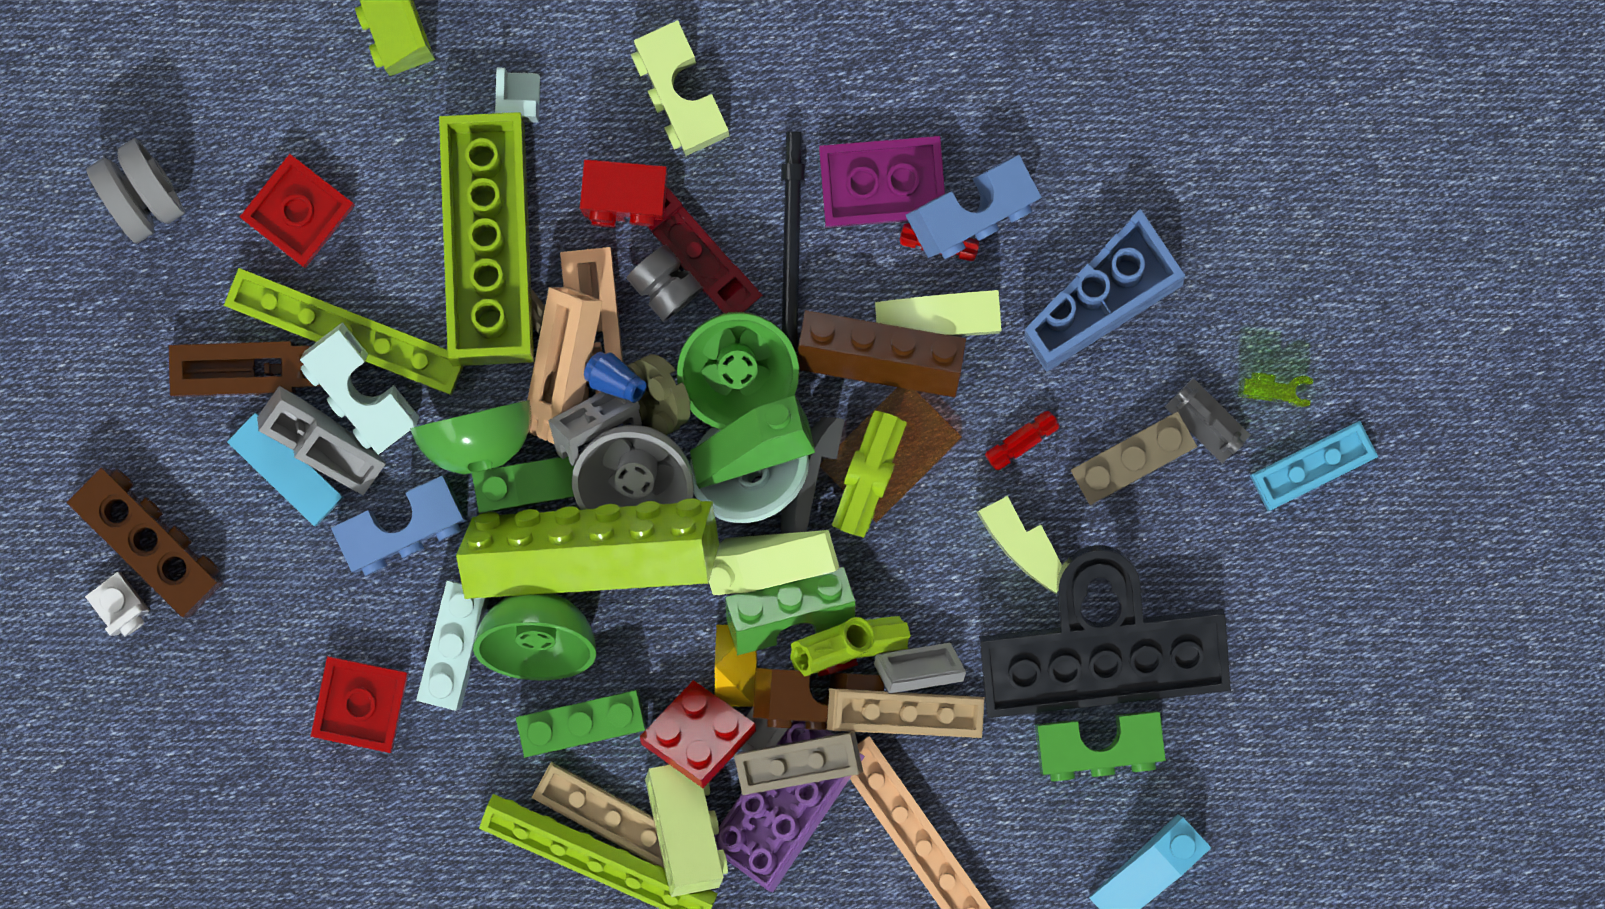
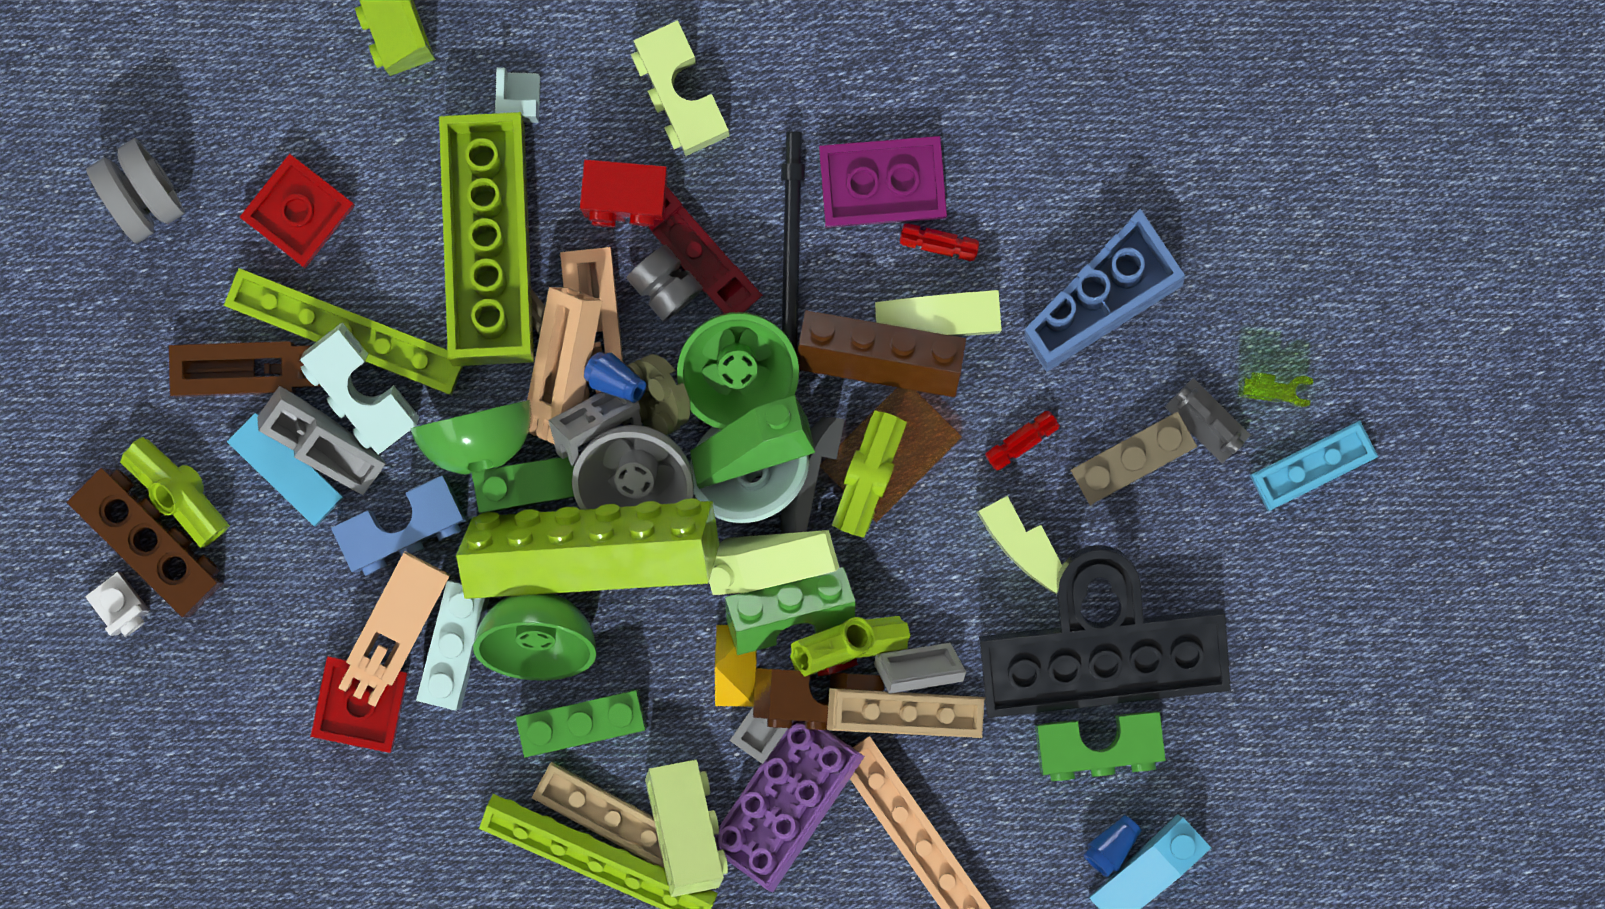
plate [640,680,756,788] -> none
dark tan plate [734,731,863,795] -> none
medium blue arch [906,155,1042,259] -> none
none -> lime piece [120,437,230,548]
none -> light nougat hinge [339,551,450,707]
none -> blue cone [1083,815,1142,877]

